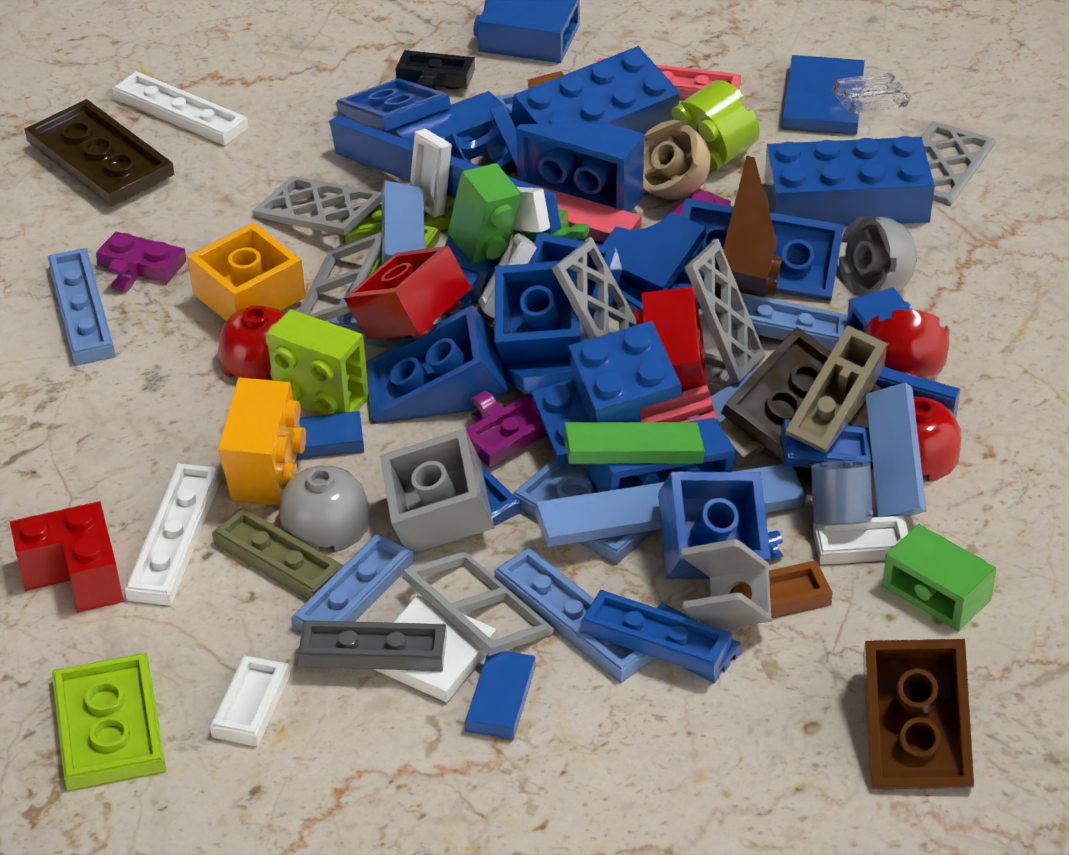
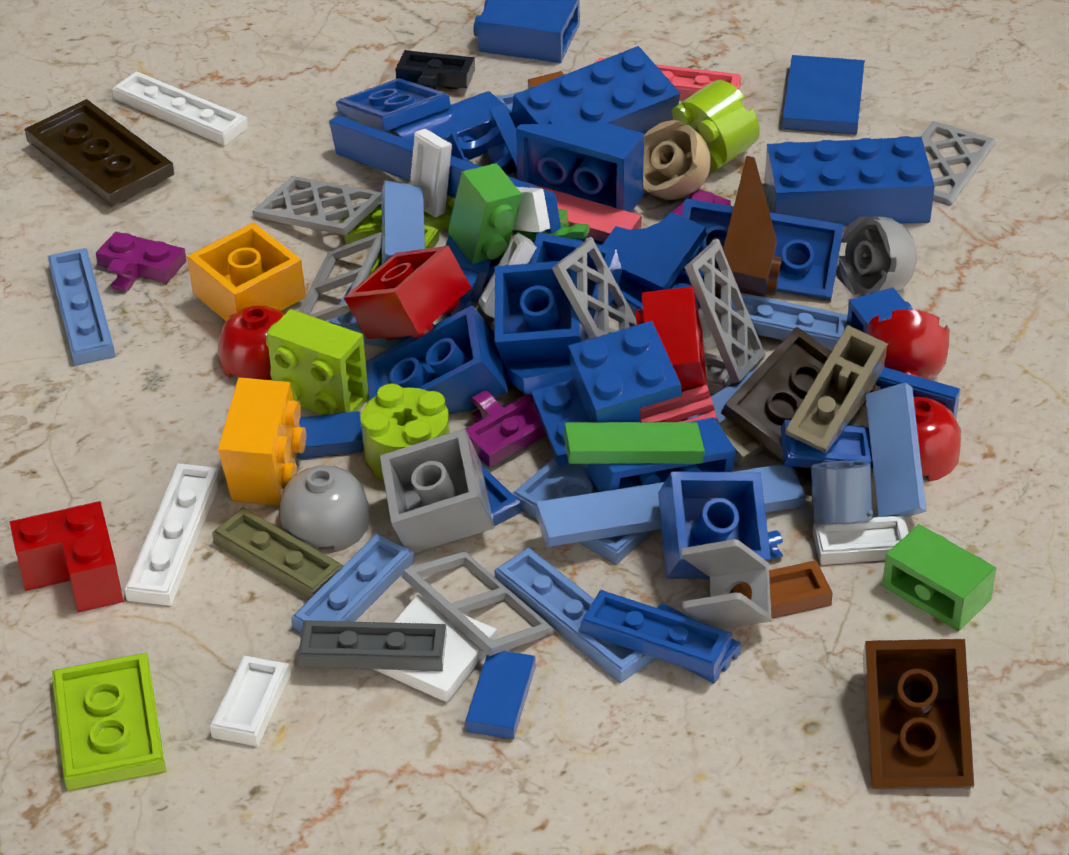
clear tile [831,72,911,114] -> none
none -> lime brick [360,384,450,482]

